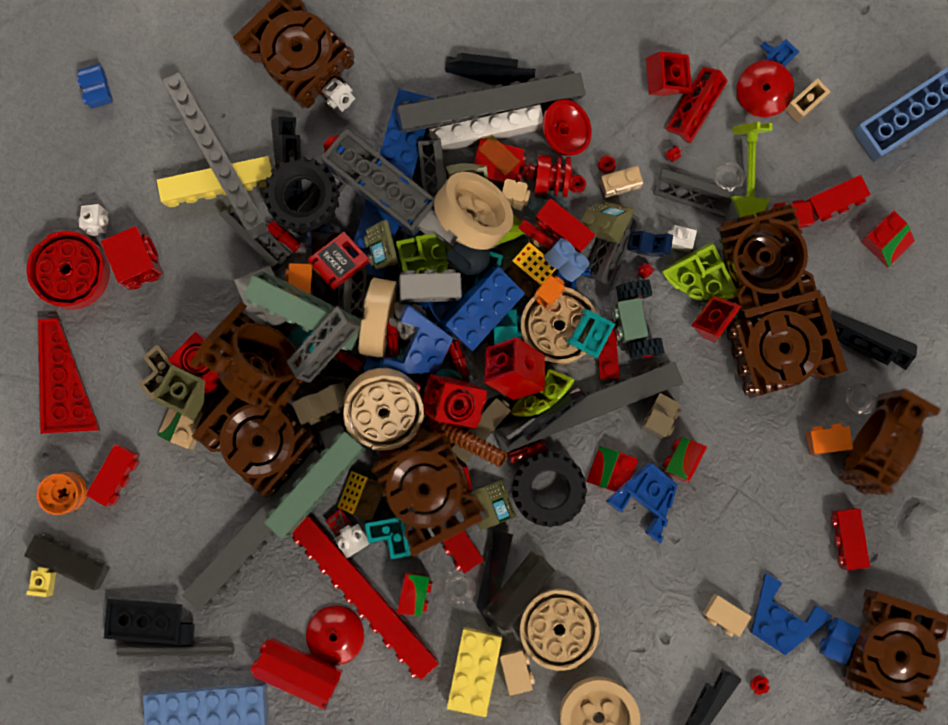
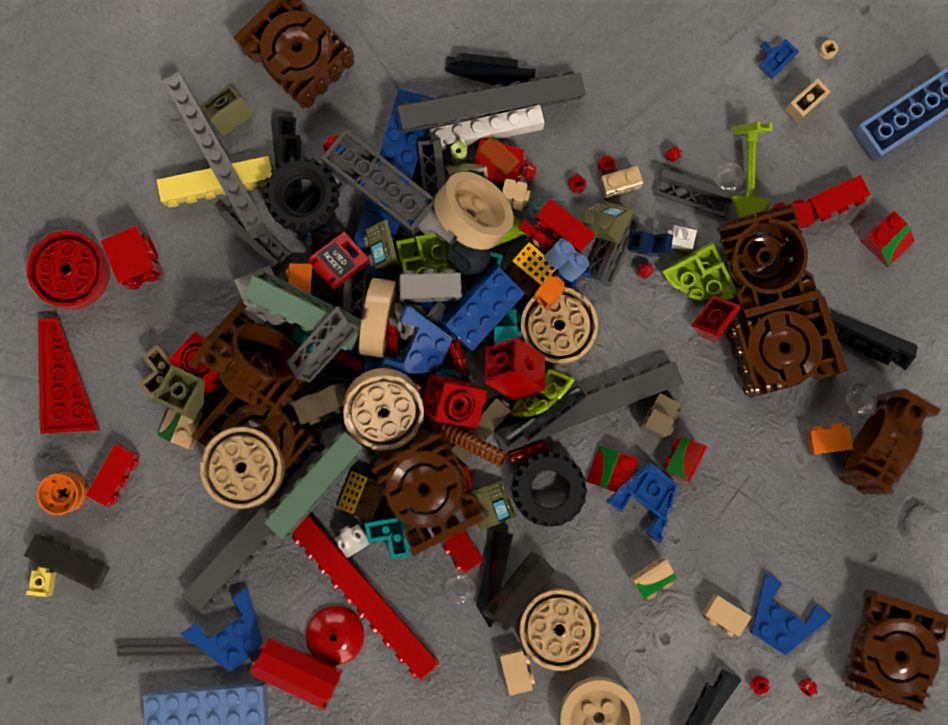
blue brick [76,64,113,109] -> none
white brick [79,204,109,236] -> none
black hinge [104,598,195,645] -> none
red axle [267,221,302,253] -> none
white brick [321,78,355,112] -> none
red tile [325,509,353,536] -> none
red slope [397,571,433,616] -> none
light yellow brick [447,627,502,717] -> none
red wheel [534,154,573,198] -> none
red dish [542,100,592,156] -> none
teal plate [566,308,615,359] -> none
red plate [598,322,620,380] -> none
brick [611,279,665,360] -> none
red slope [646,51,692,96] -> none
red fence [666,67,728,143] -> none
red dish [737,60,794,118] -> none
blue brick [819,617,860,665] -> none
red brick [830,508,870,570] -> none
none -> blue wing [181,588,262,672]
none -> olive slope [200,85,253,136]
none -> tan brick [200,427,285,508]
none -> clear plate [427,301,447,322]
none -> yellowish green piece [450,139,467,165]
none -> tan slope [629,557,676,600]
none -> red plate [799,678,818,697]
none -> tan bush [819,40,838,59]

